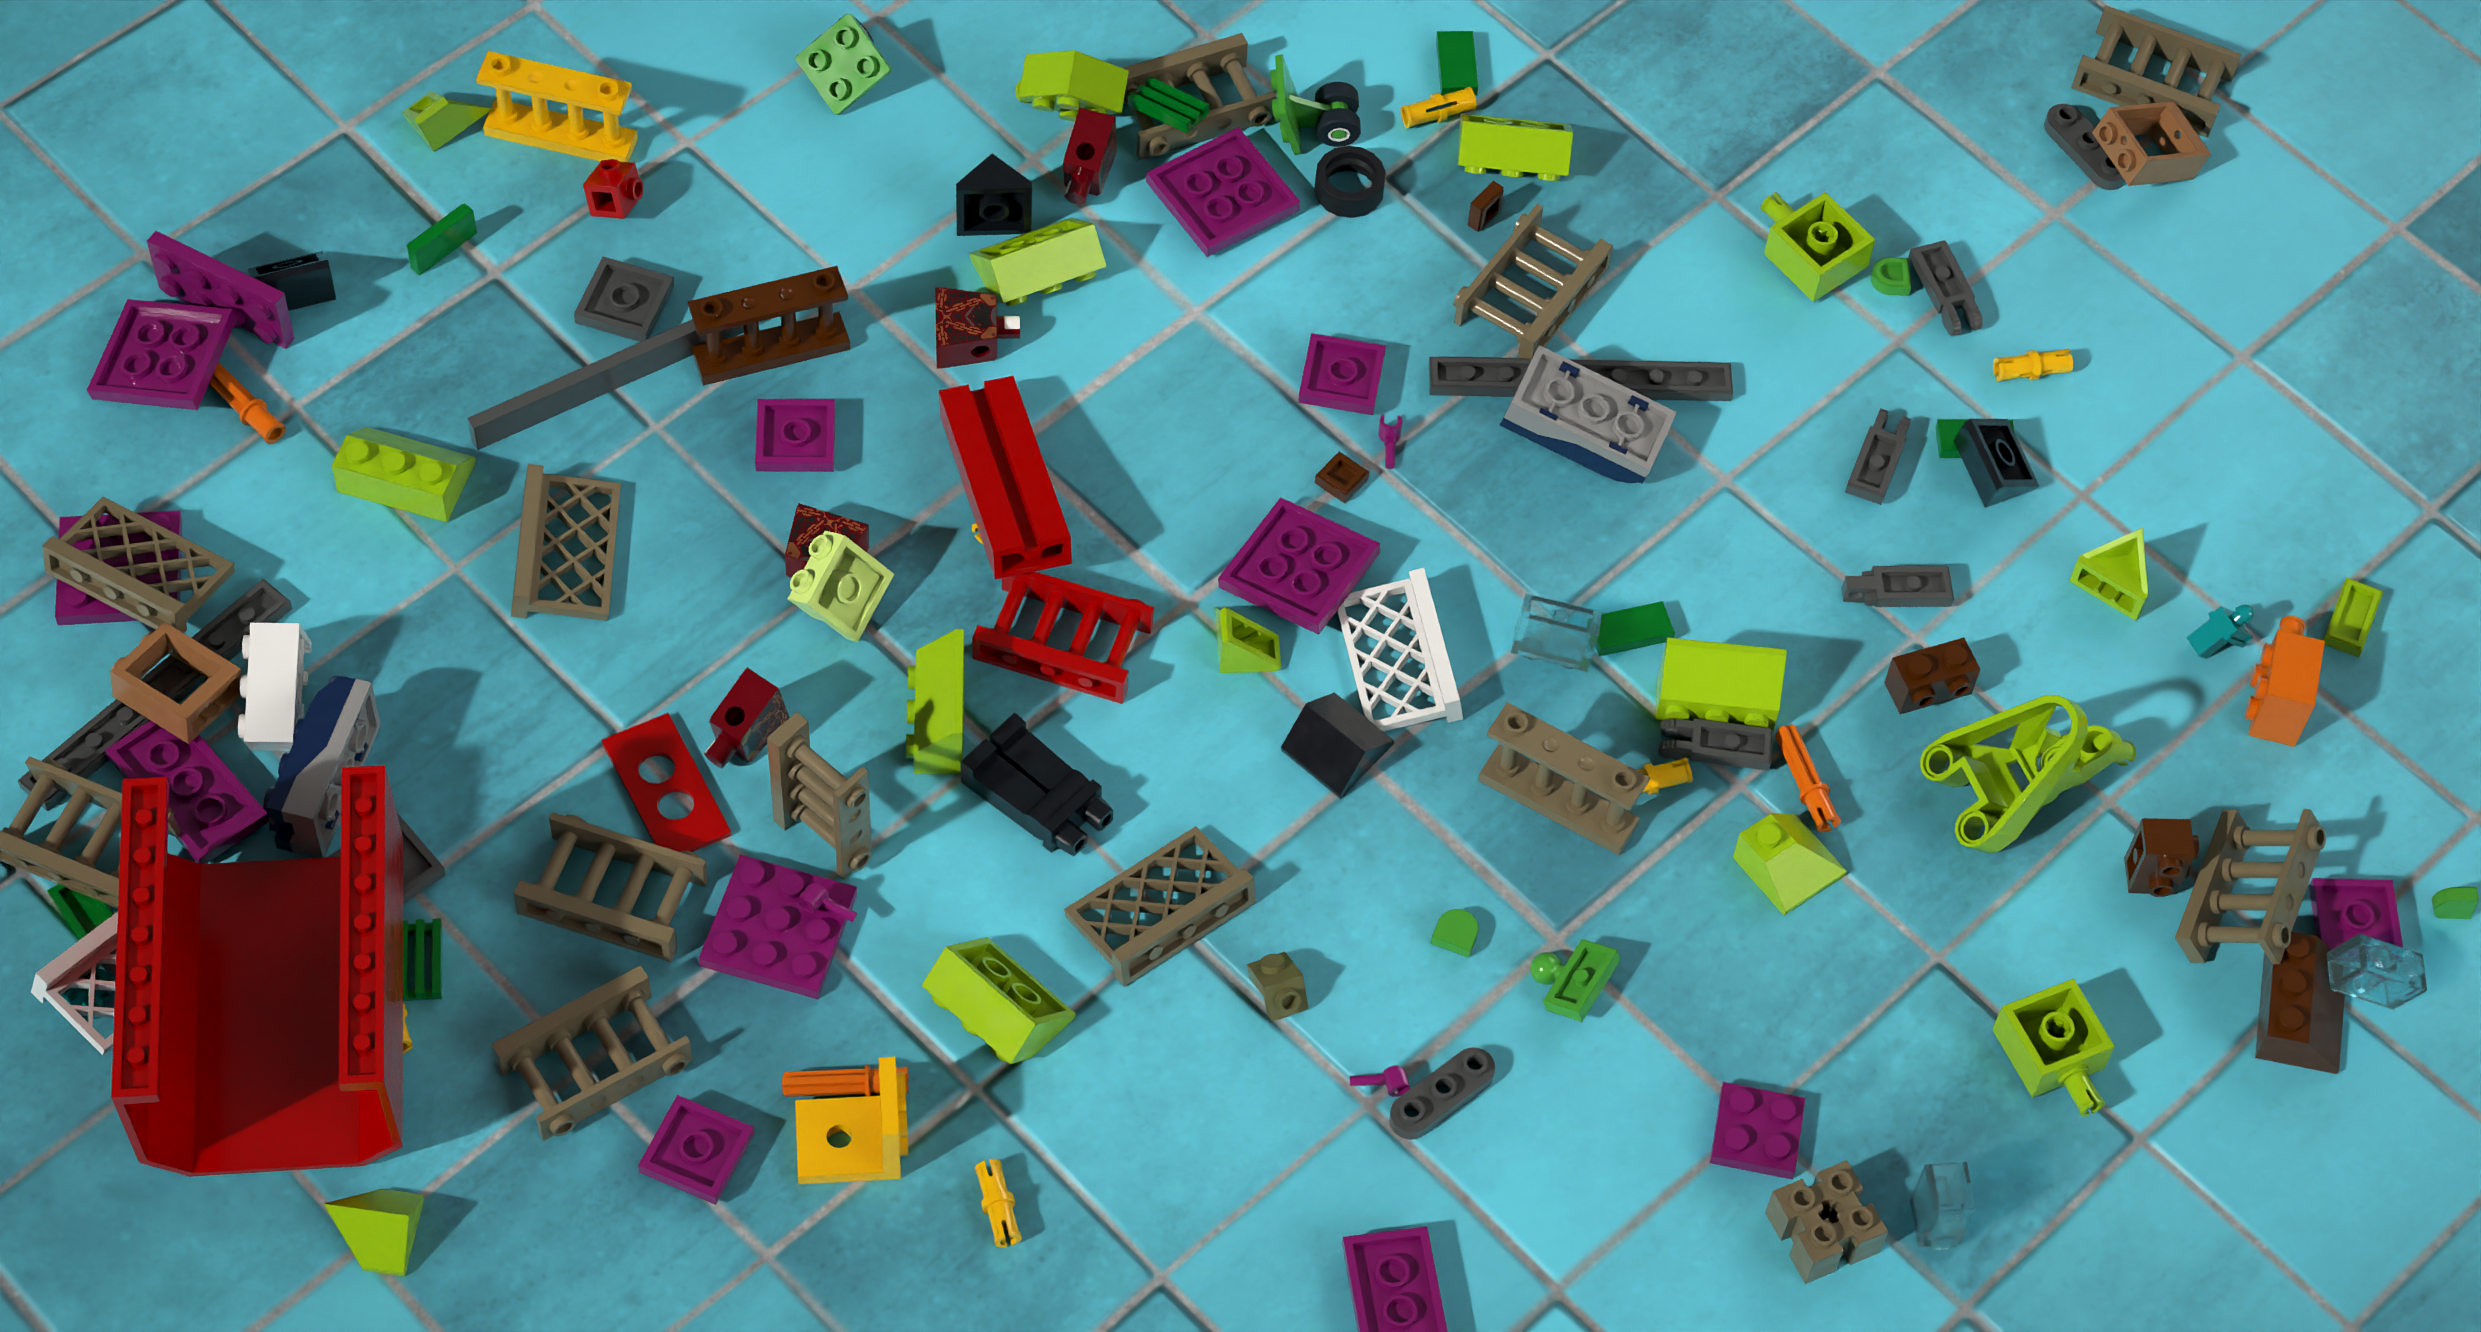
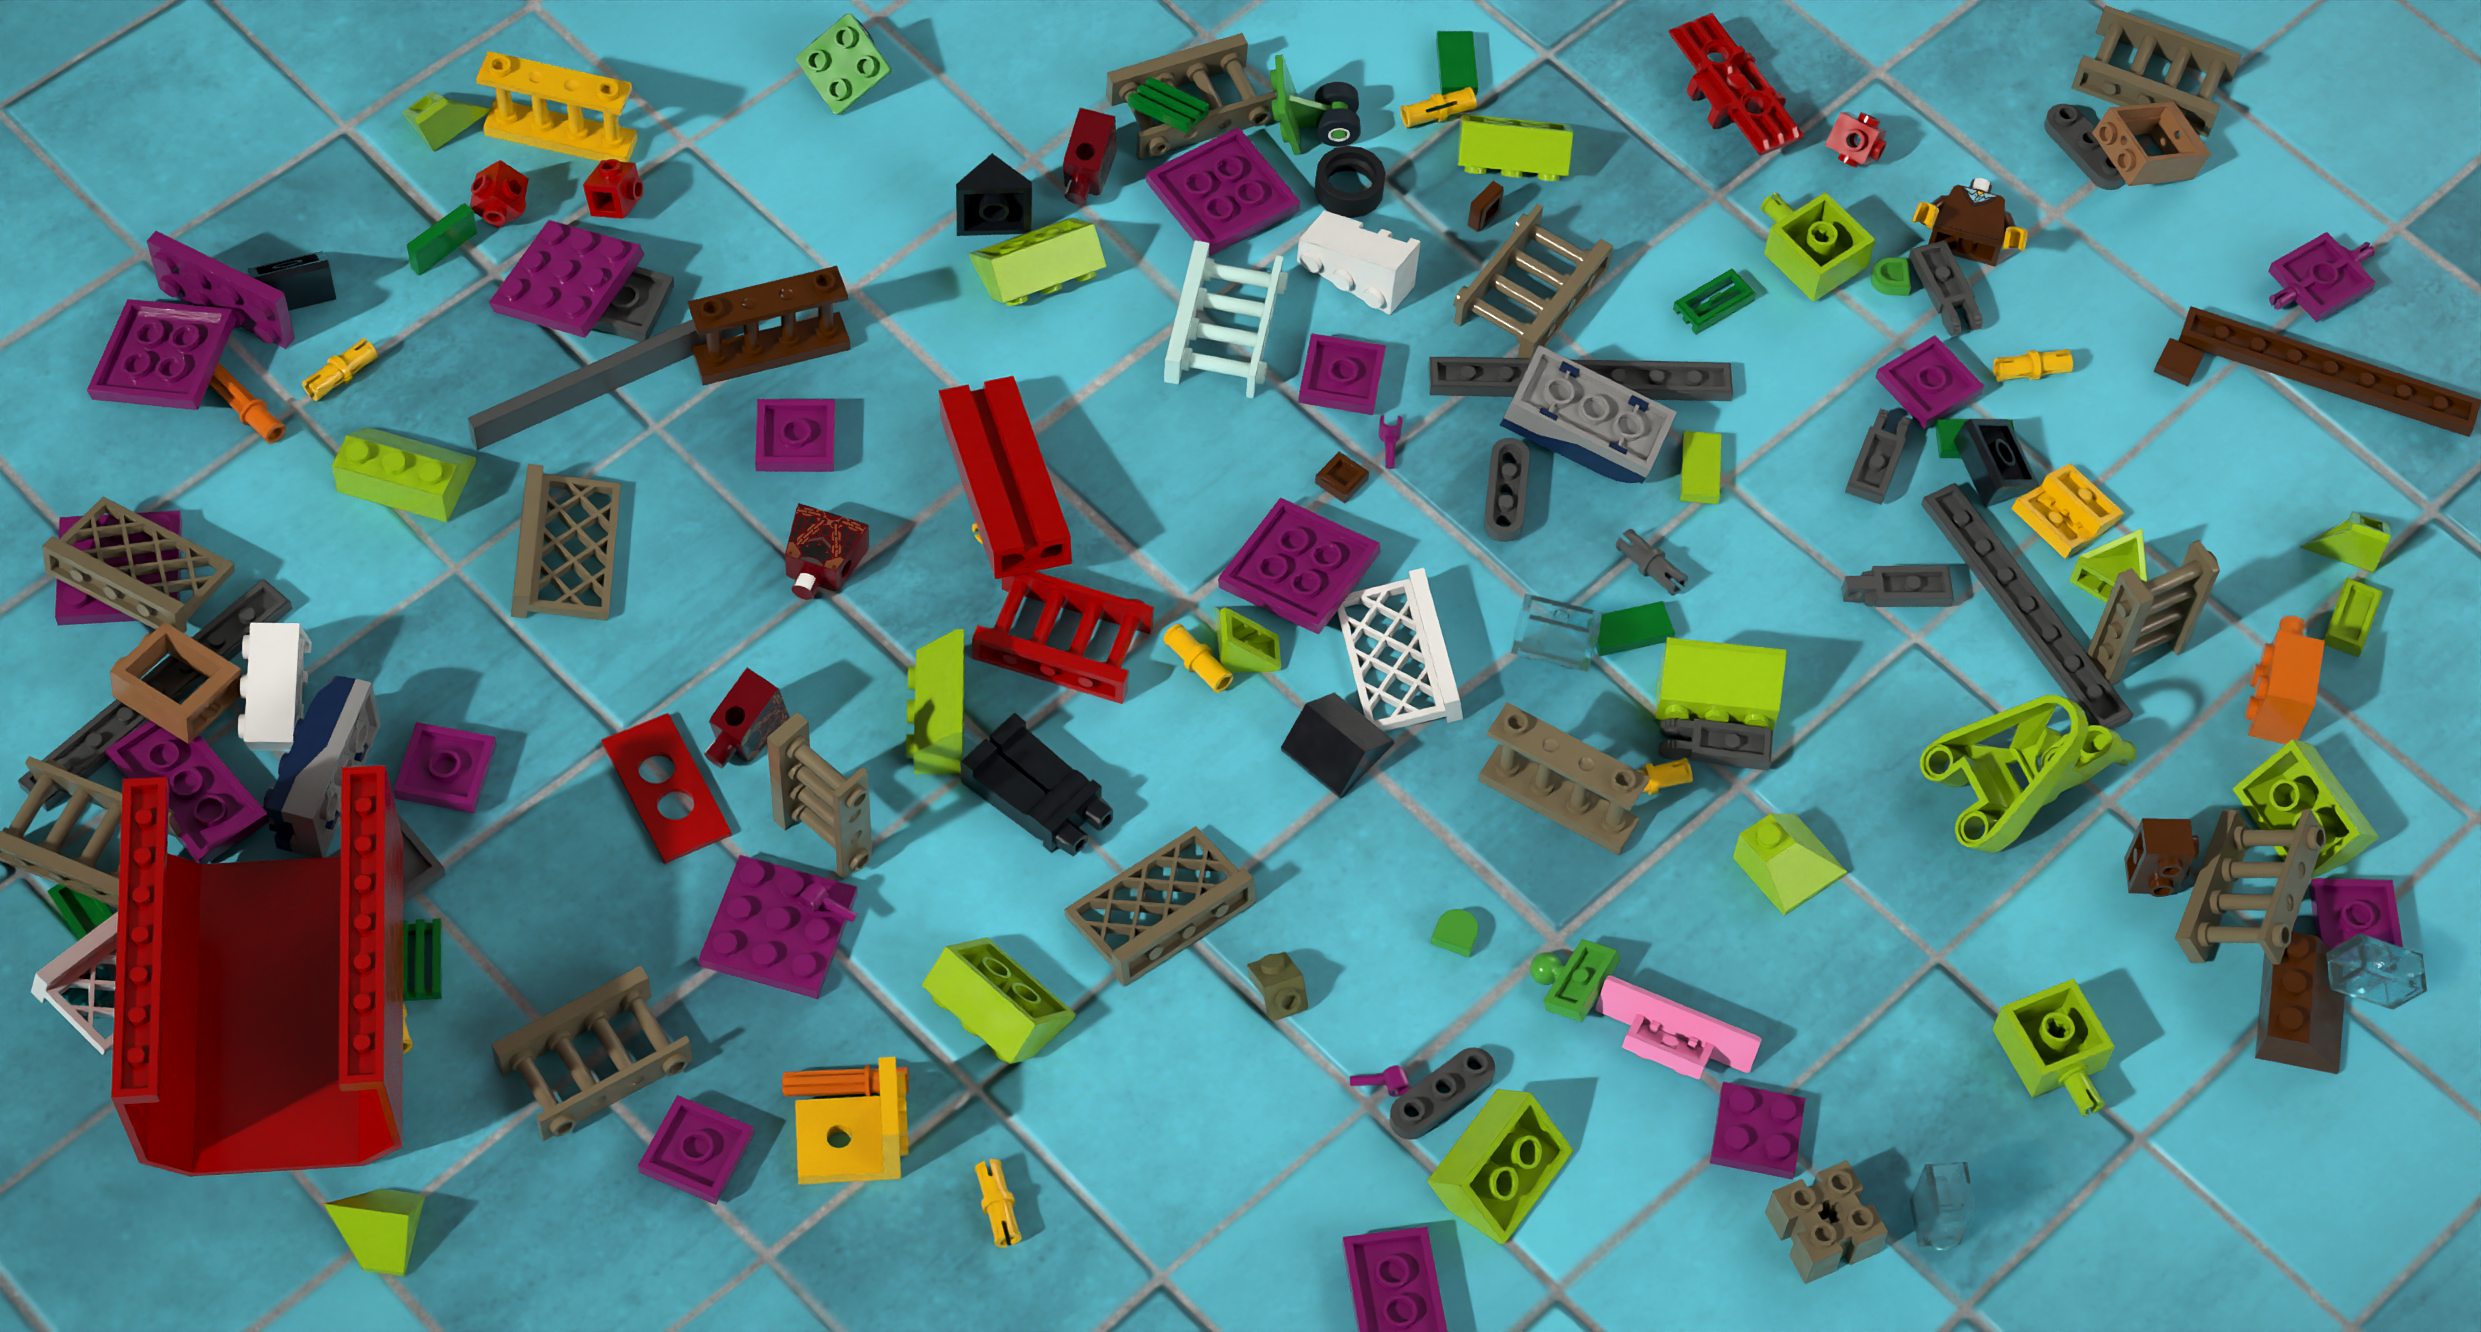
dark tan fence [513,812,708,962] -> none
yellowish green plate [788,530,894,642] -> none
dark red torso [935,288,1020,369] -> none
lime brick [1015,50,1129,121] -> none
orange axle [1775,724,1841,832] -> none
reddish brown brick [1884,638,1981,714] -> none
teal piece [2186,604,2254,659] -> none
bright green tile [2432,887,2479,919] -> none
none -> yellow pin [302,338,378,401]
none -> magenta plate [393,722,497,813]
none -> red brick [469,160,529,228]
none -> magenta plate [489,220,645,338]
none -> yellow pin [1163,623,1234,693]
none -> light aqua fence [1164,240,1288,398]
none -> white wedge [1297,211,1421,315]
none -> lime slope [1427,1089,1574,1244]
none -> dark grey plate [1484,438,1530,542]
none -> bright pink bracket [1595,975,1762,1080]
none -> dark grey pin [1616,529,1688,596]
none -> red piece [1669,13,1804,156]
none -> green tile [1673,268,1756,335]
none -> lime tile [1680,430,1721,504]
none -> brick [1825,112,1887,168]
none -> magenta plate [1875,335,1984,429]
none -> reddish brown torso [1912,178,2028,267]
none -> dark grey tile [1921,483,2133,730]
none -> yellow slope [2011,463,2124,559]
none -> dark tan fence [2087,540,2220,686]
none -> reddish brown tile [2154,338,2205,386]
none -> reddish brown plate [2179,306,2481,437]
none -> lime slope [2232,739,2379,880]
none -> magenta plate [2268,232,2376,323]
none -> lime slope [2300,511,2391,572]

